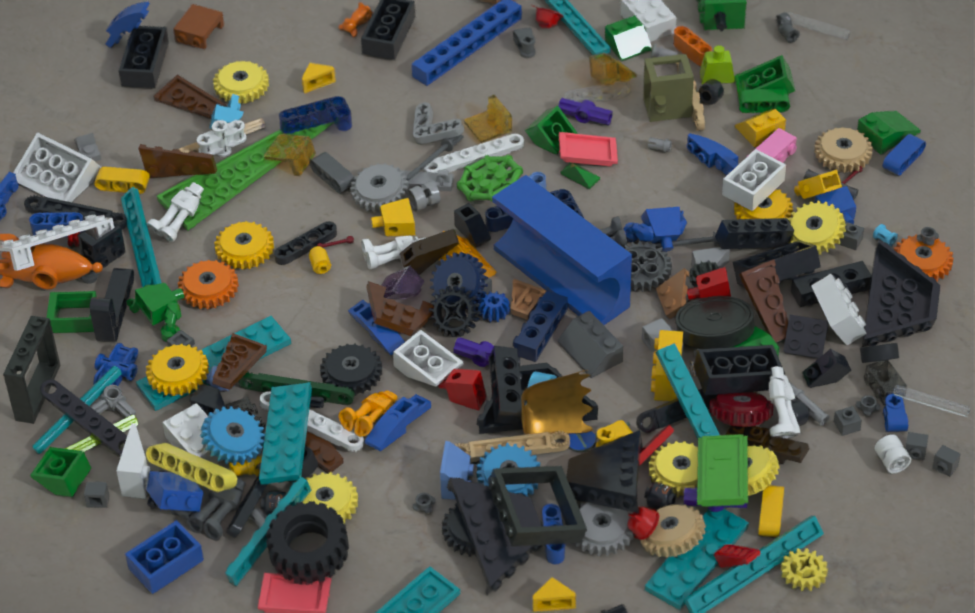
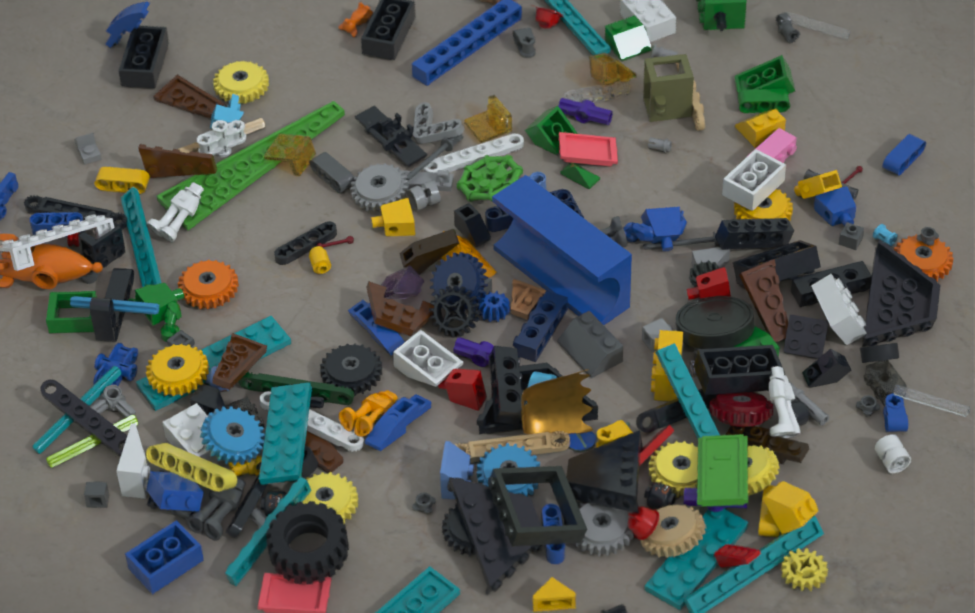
pearl dark grey window [3,316,61,424] -> none
white slope [13,133,101,202] -> none
green slope [30,447,92,497] -> none
dark orange panel [173,4,224,50] -> none
yellow gear [214,221,274,270] -> none
clear blue beam [279,96,352,134] -> none
yellow slope [302,63,336,93] -> none
white piece [361,236,425,269] -> none
dark grey gear [624,241,672,292] -> none
medium nougat wing [656,268,689,319] -> none
orange beam [673,26,712,67] -> none
blue slope [687,133,739,176] -> none
black head [698,79,724,105] -> none
lime torso [700,45,735,85] -> none
light yellow gear [788,201,846,255] -> none
tan gear [814,127,873,173] -> none
dark grey plate [833,406,862,436] -> none
green slope [857,111,921,155] -> none
dark grey plate [905,432,928,460] -> none
dark grey plate [932,445,961,477] -> none
none -> dark azure axle [70,296,159,315]
none -> black piece [355,105,427,167]
none -> yellow slope [762,481,819,534]

